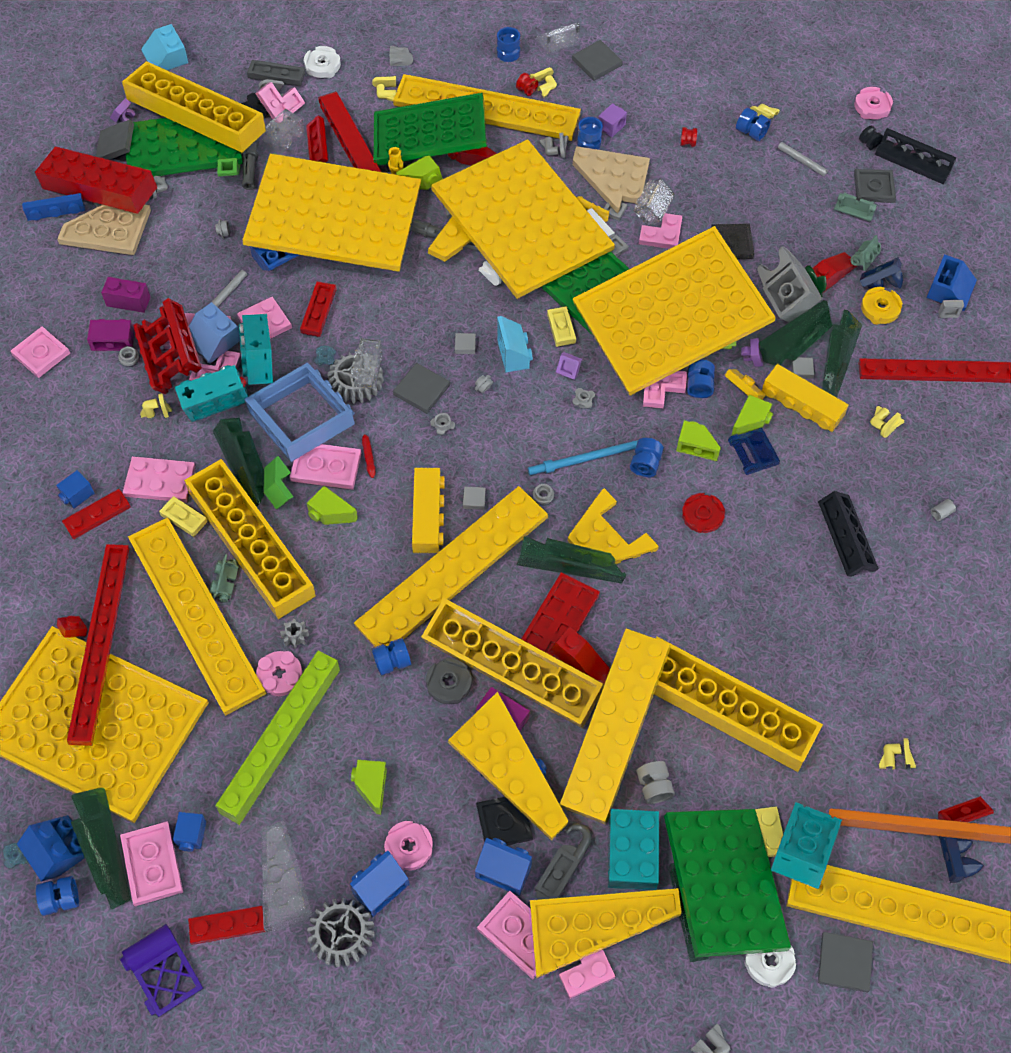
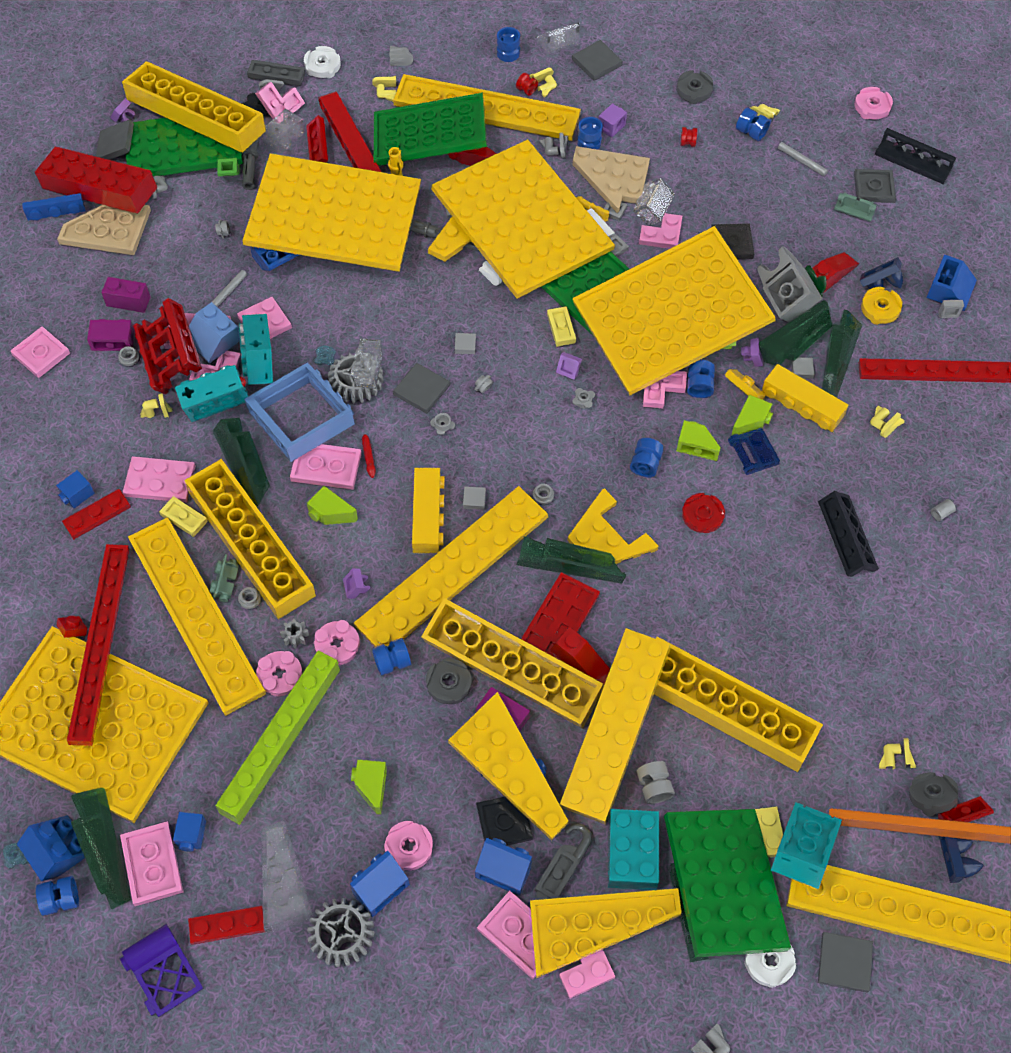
medium azure slope [141,24,188,70] -> none
bright green slope [264,456,293,510] -> none
red plate [300,281,336,337] -> none
lime slope [396,156,443,190] -> none
medium azure slope [497,316,533,372] -> none
dark azure bar [527,440,638,476] -> none
sand green hinge [851,235,881,271] -> none
black wheel [859,125,883,150] -> none
none -> light grey plate [238,587,261,609]
none -> bright pink plate [314,620,360,665]
none -> medium lavender tile [343,568,370,599]
none -> dark grey plate [676,70,713,104]
none -> dark grey plate [909,772,958,816]

